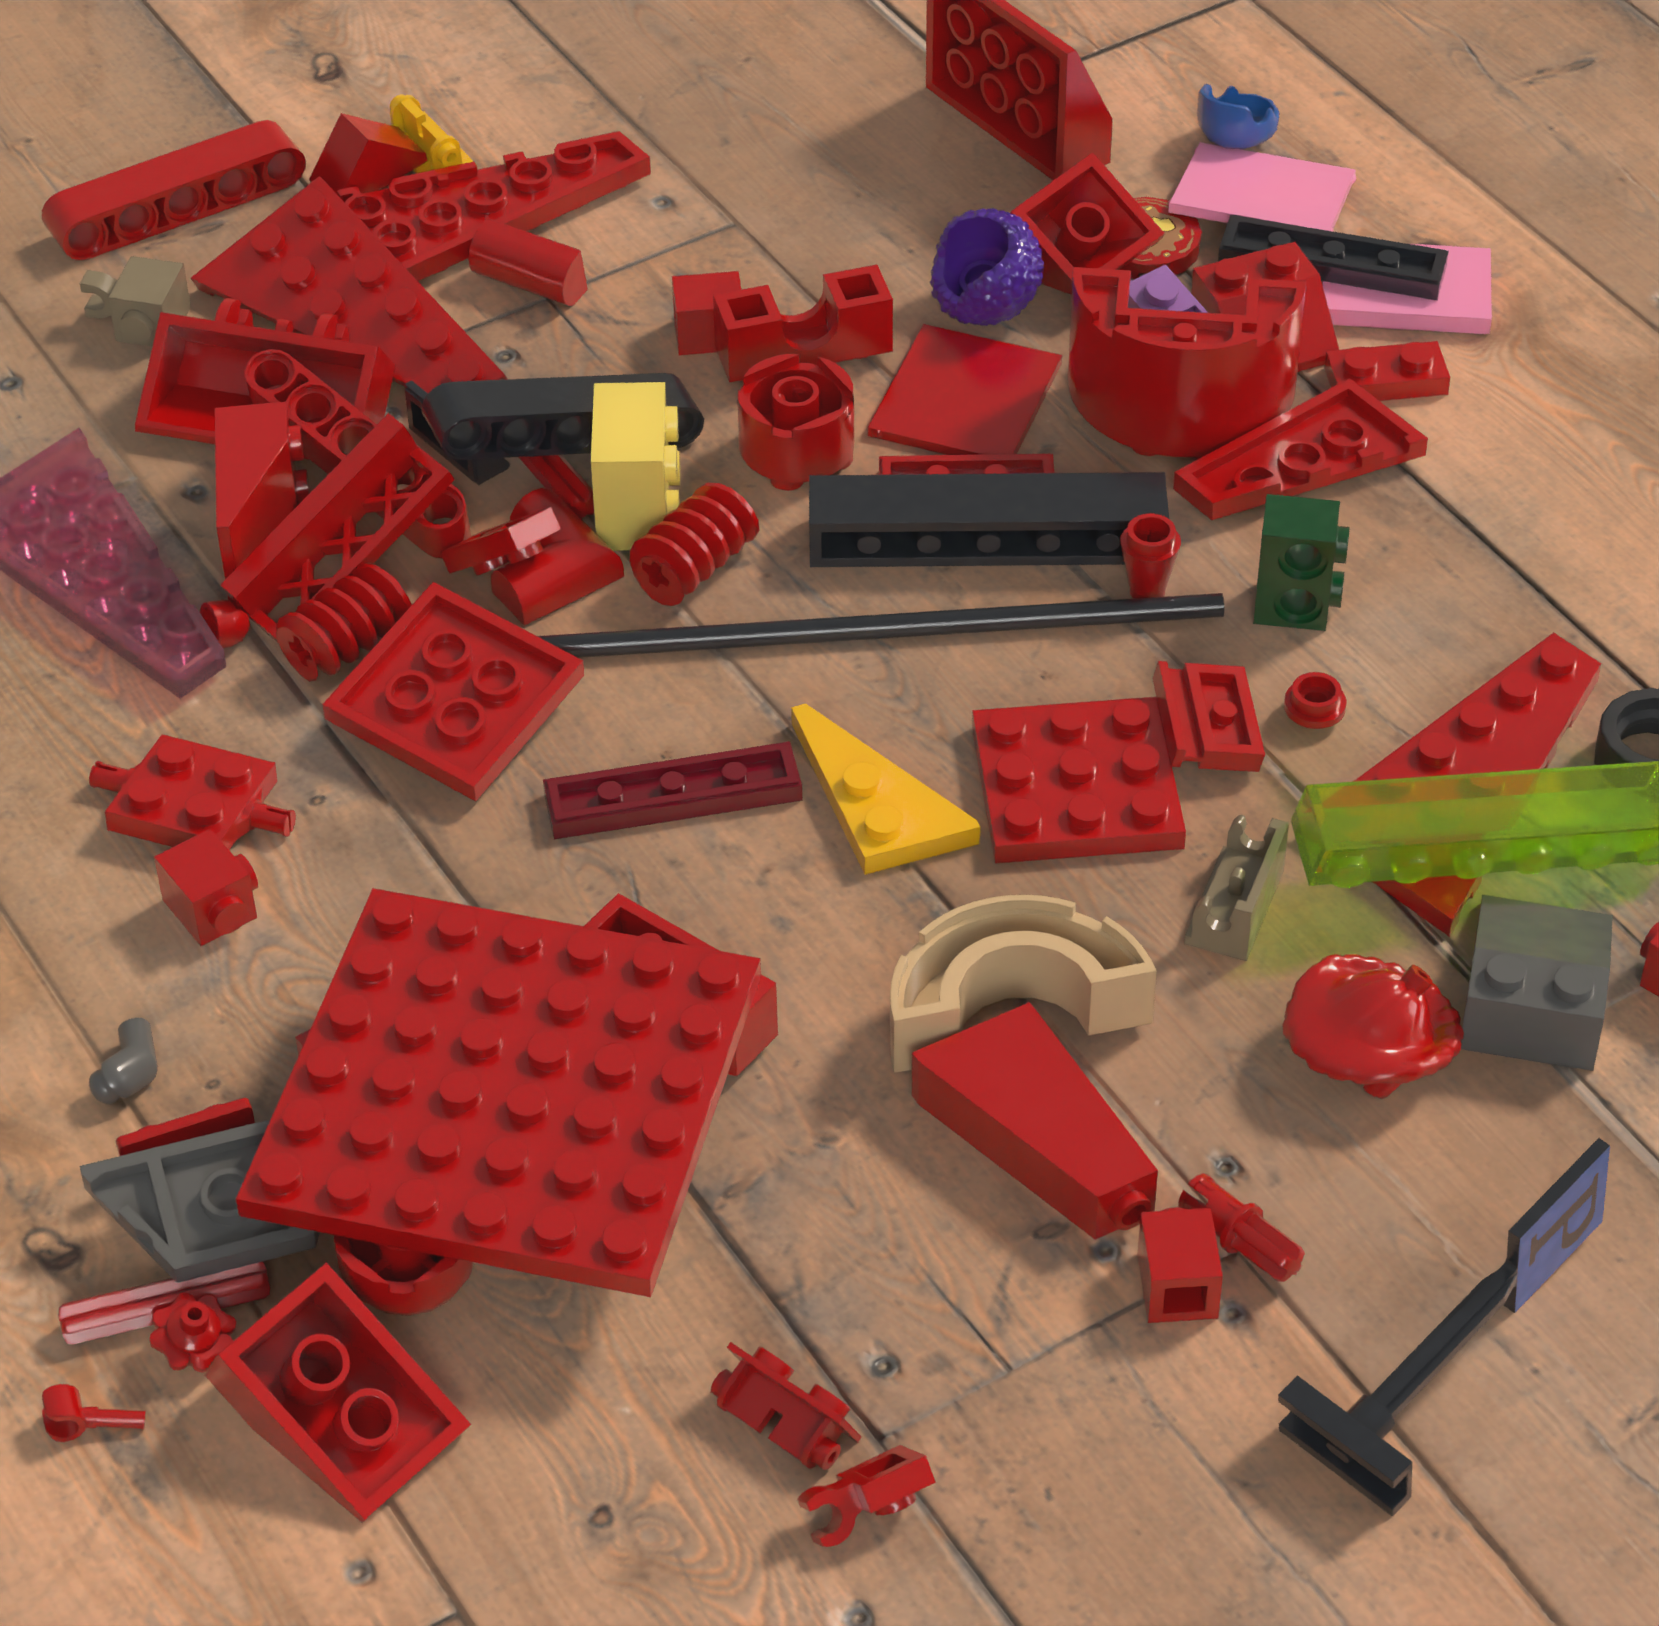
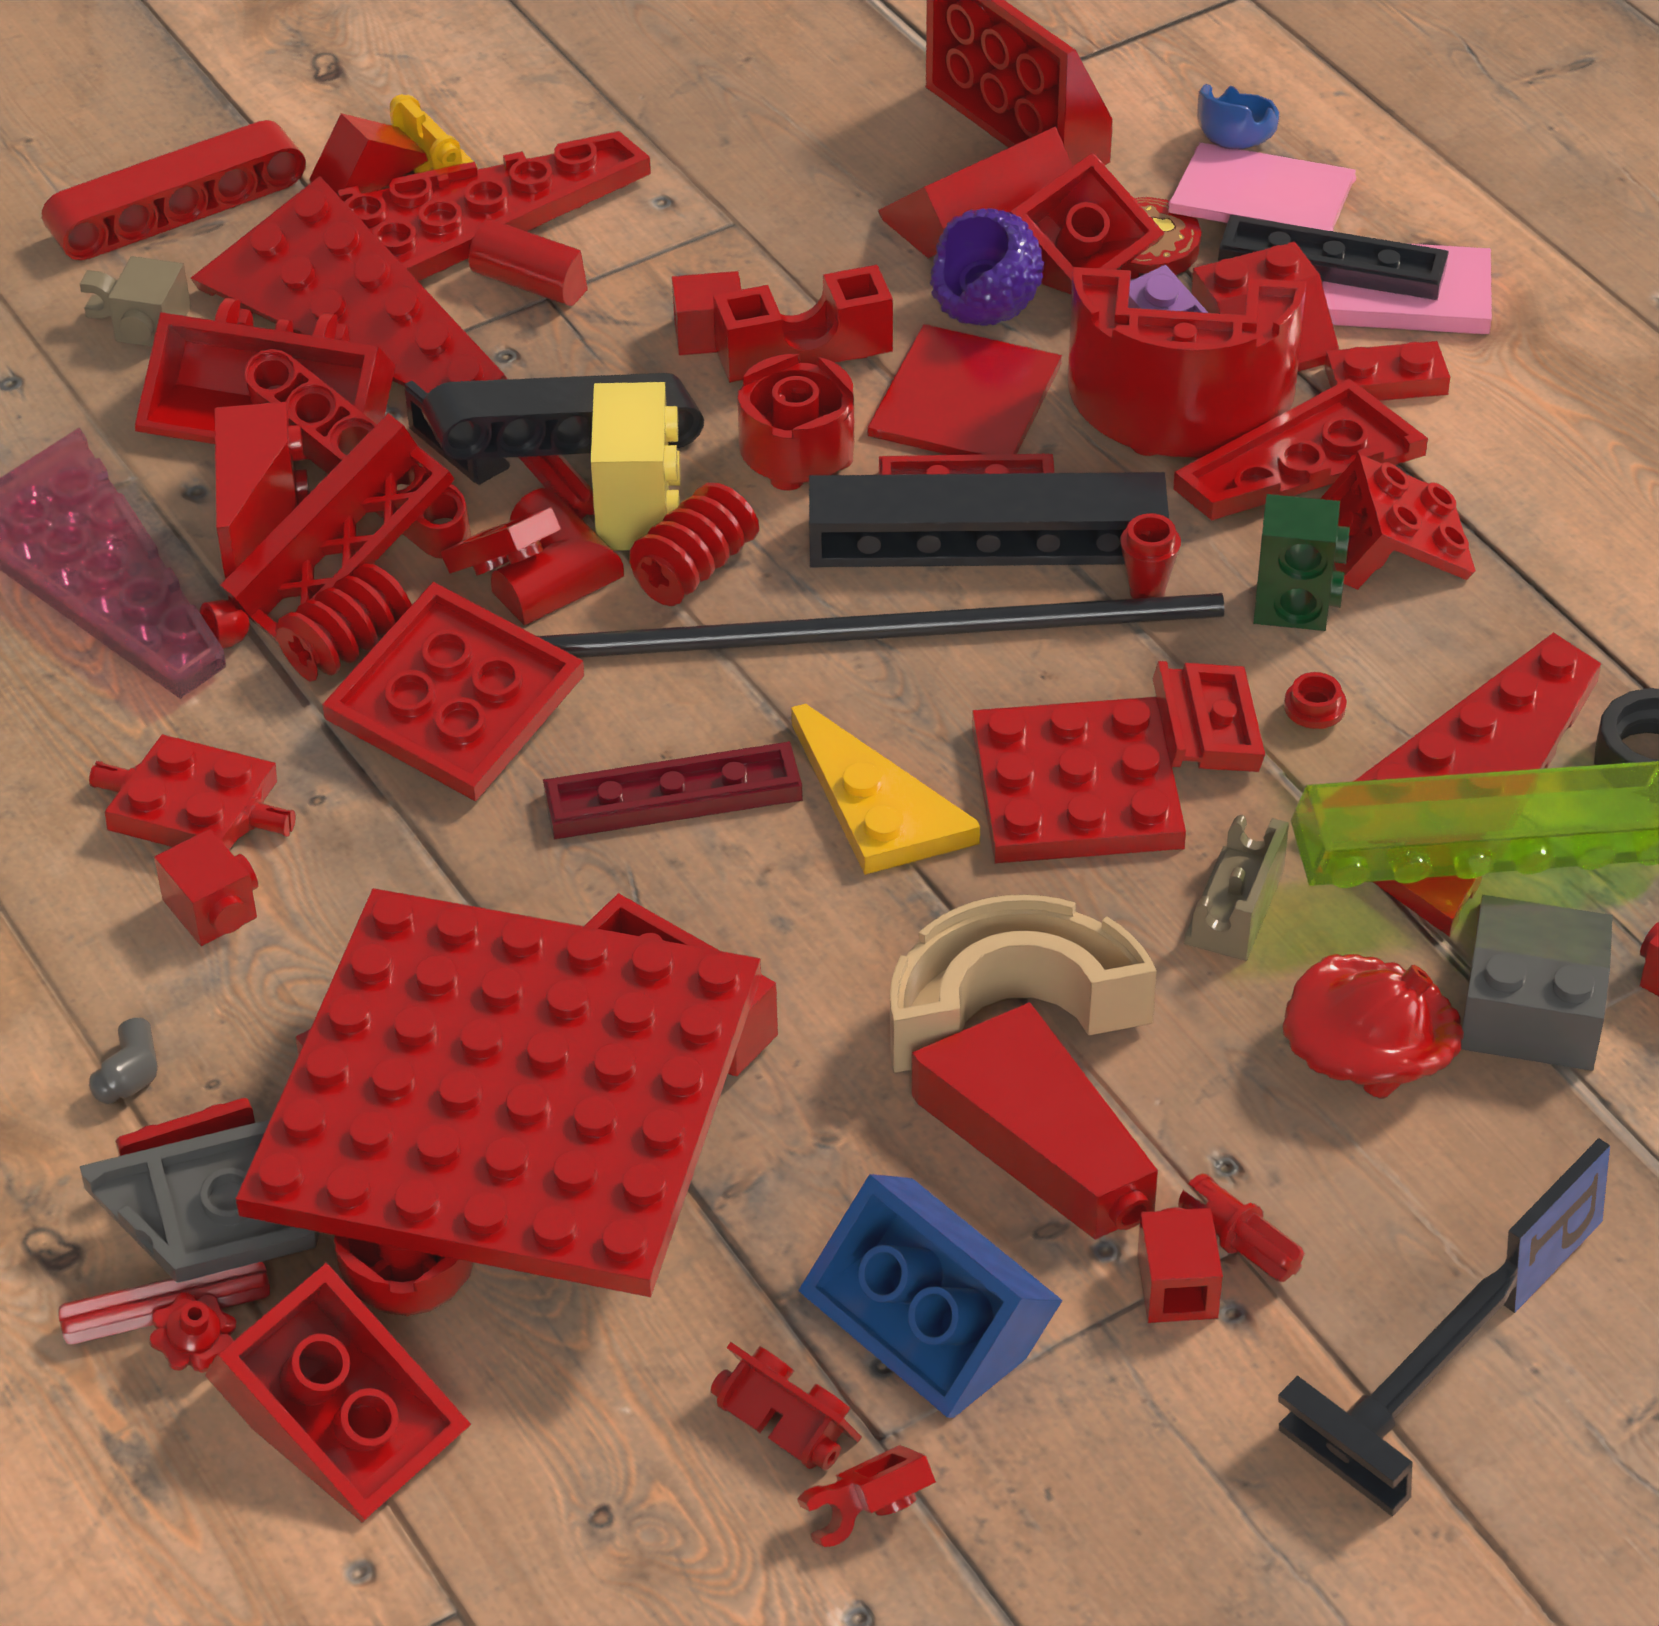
red hand [42,1384,146,1442] -> none
none -> blue slope [798,1174,1063,1418]
none -> red slope [878,127,1073,259]
none -> red bracket [1320,454,1476,590]

